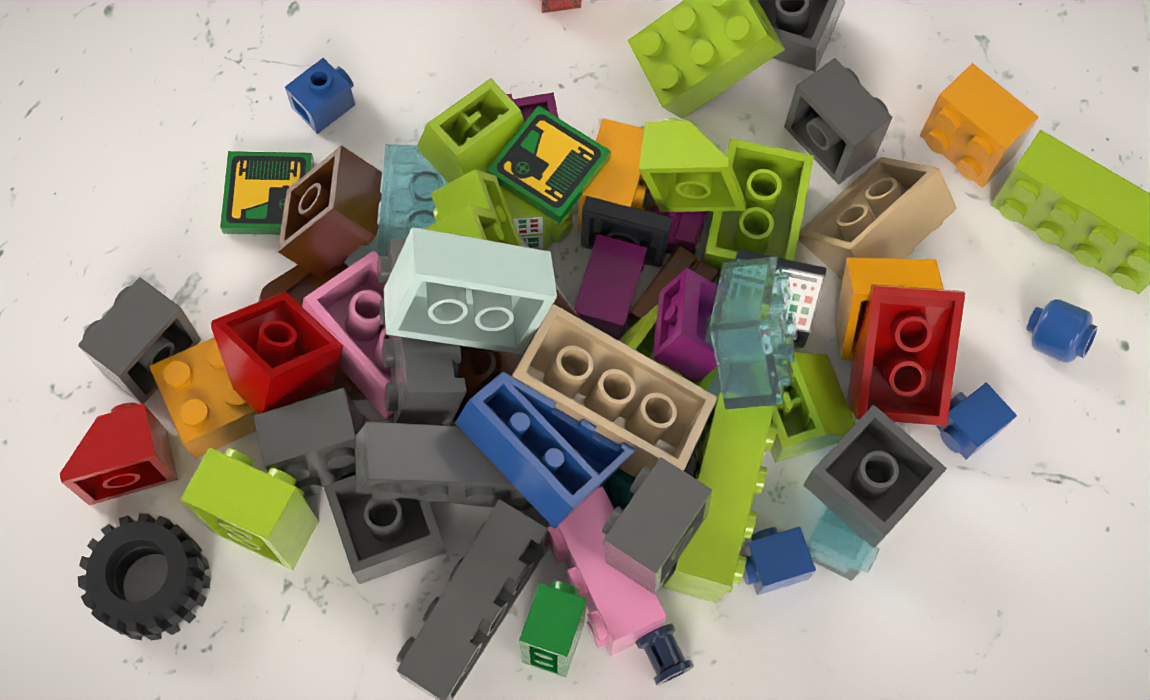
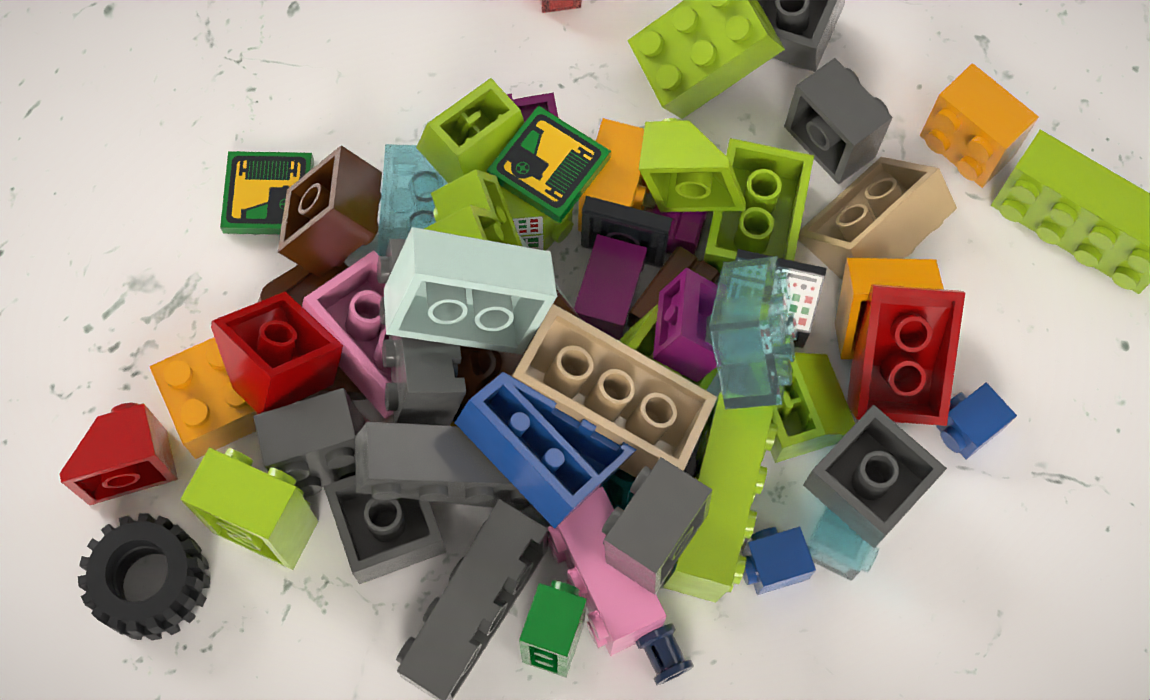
dark grey brick [77,277,201,404] -> none
blue brick [284,57,355,134] -> none
blue head [1026,299,1098,363] -> none

